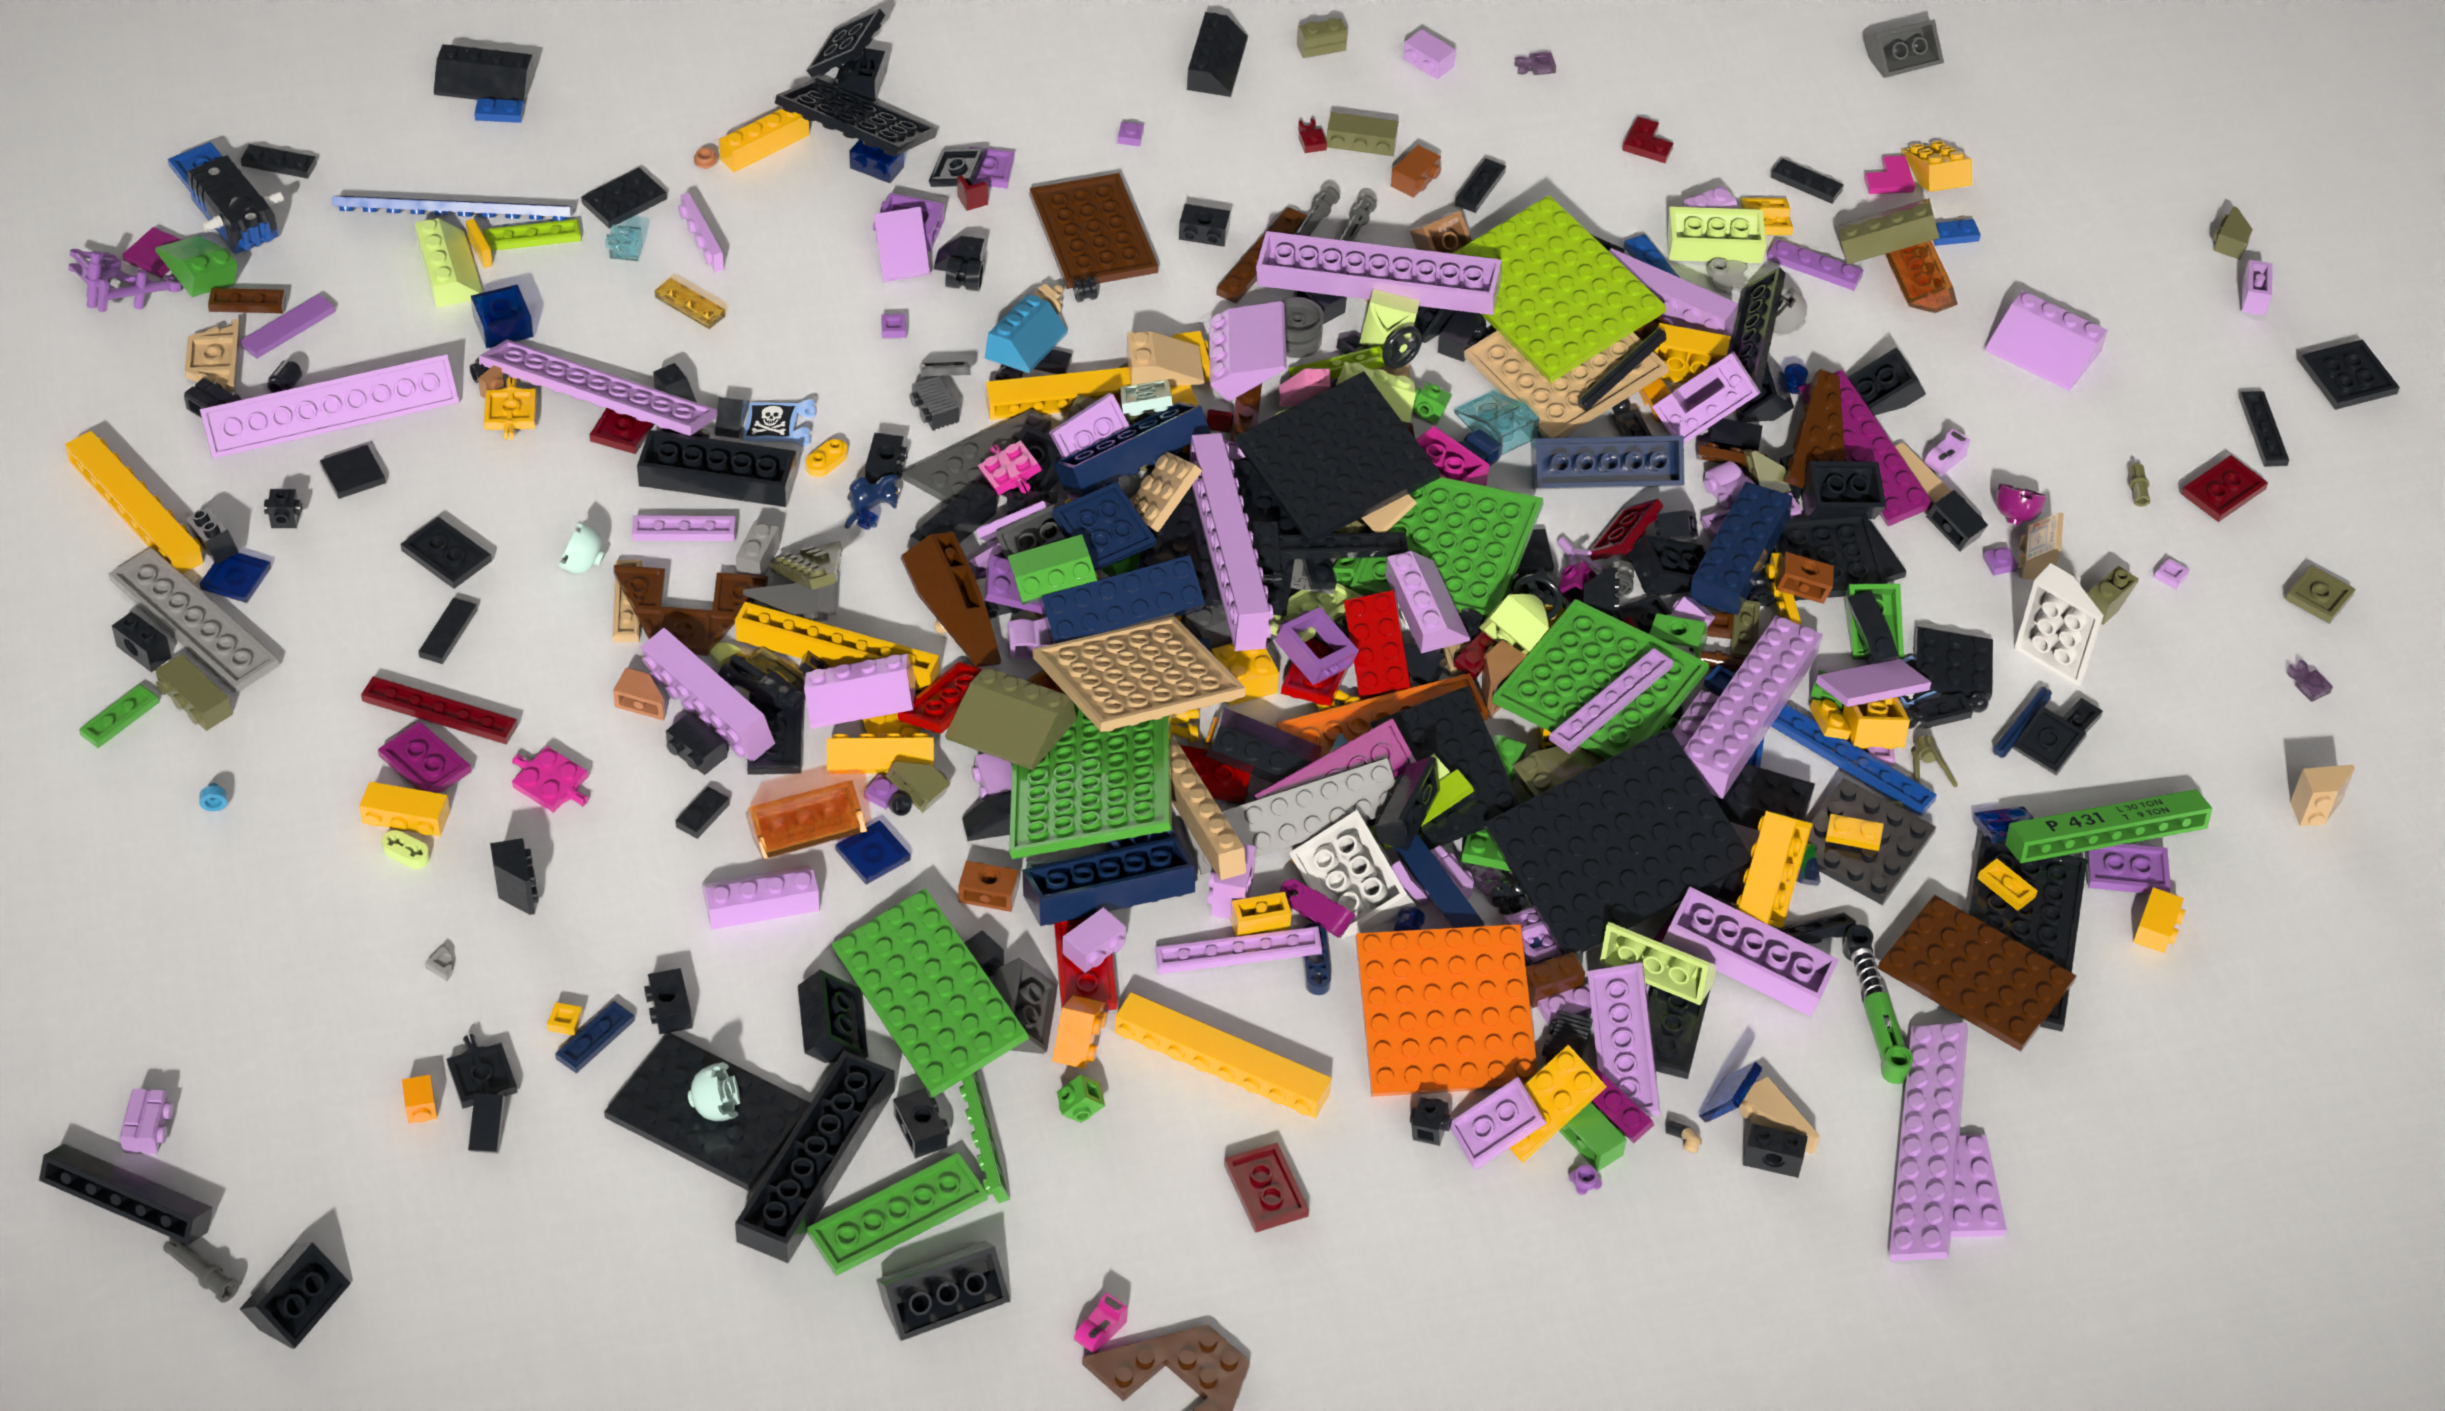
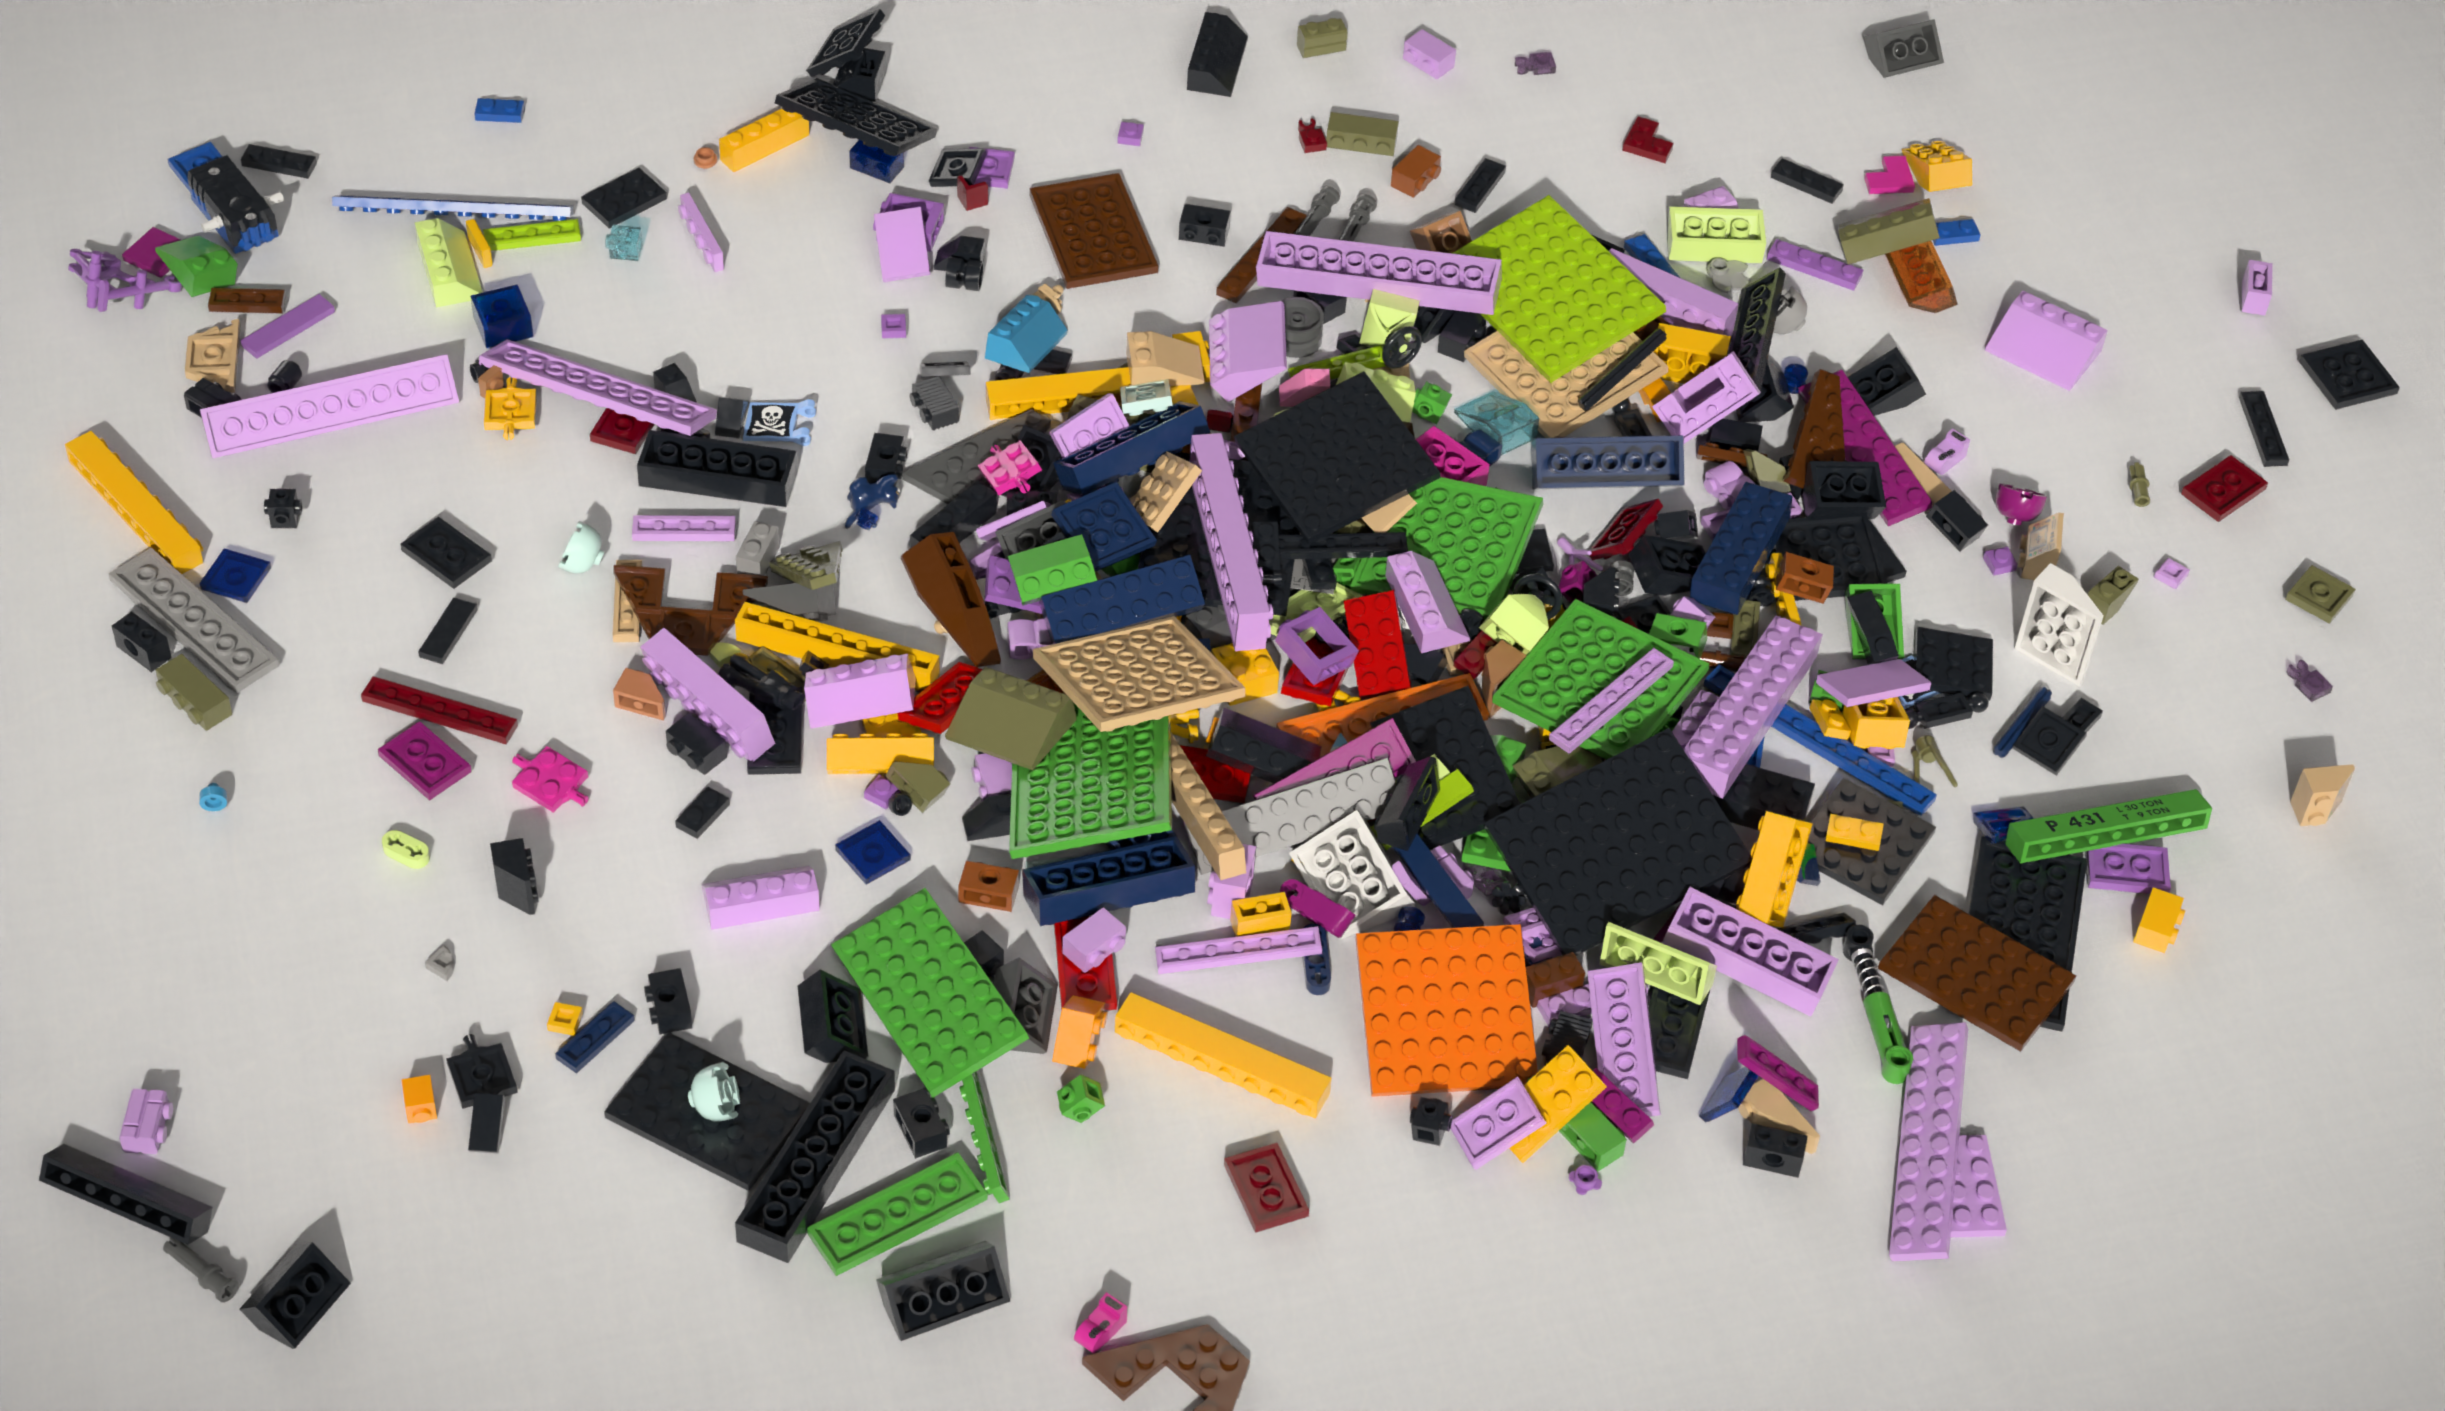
bright green tile [79,684,159,748] -> none
black brick [185,506,239,565] -> none
black tile [320,445,386,499] -> none
yellow brick [359,781,450,836] -> none
black slope [433,44,535,104] -> none
clear yellow plate [655,278,725,329] -> none
clear orange slope [745,780,867,860] -> none
yellow plate [806,439,848,477] -> none
black wheel [1073,276,1098,303] -> none
arm [1666,1120,1702,1153] -> none
yellow slope [1741,198,1793,235] -> none
yellow plate [1977,859,2037,911] -> none
olive slope [2213,206,2253,260] -> none
none -> magenta tile [1737,1035,1819,1112]

